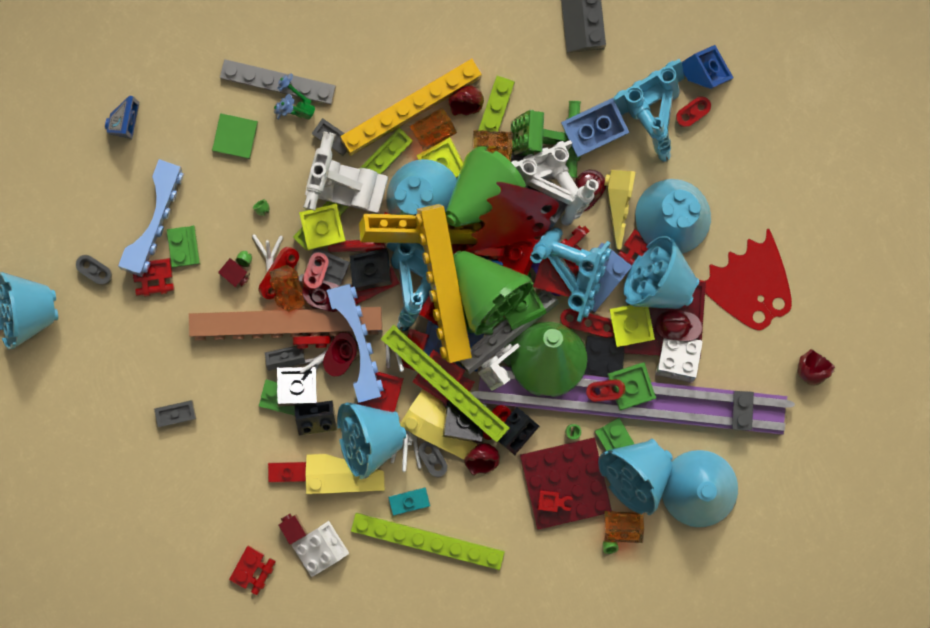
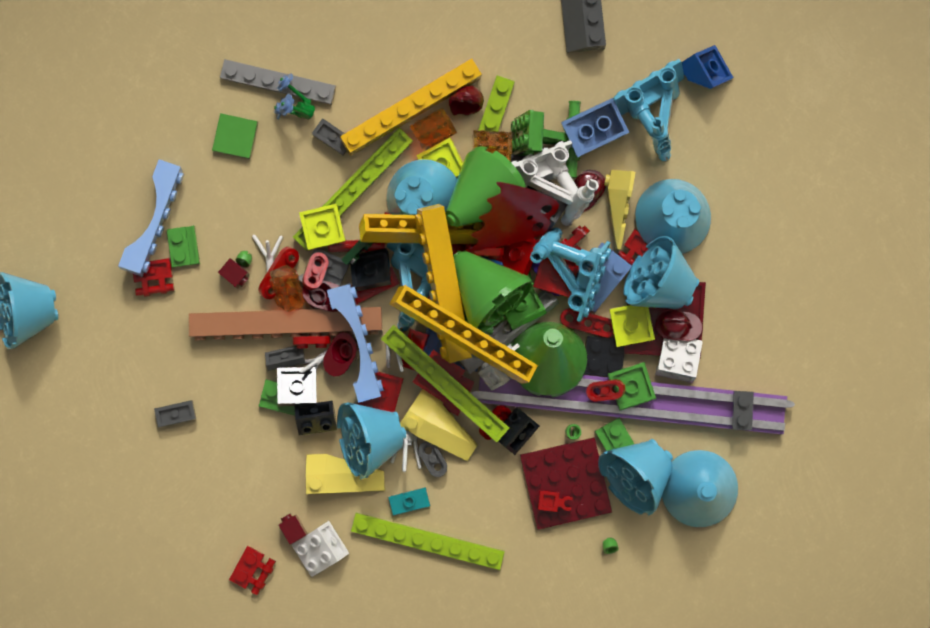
dark grey plate [76,255,112,285] -> none
blue slope [105,95,139,139] -> none
bright green hinge [253,199,270,216] -> none
red plate [268,462,306,482] -> none
white plate [303,131,388,213] -> none
plate [442,399,486,443] -> none
dark red hair [464,443,500,476] -> none
clear orange brick [603,511,644,543] -> none
red plate [676,96,711,127] -> none
red piece [699,229,792,330] -> none
dark red hair [797,349,835,385] -> none
none -> dark green piece [341,240,374,265]
none -> yellow brick [390,285,538,384]

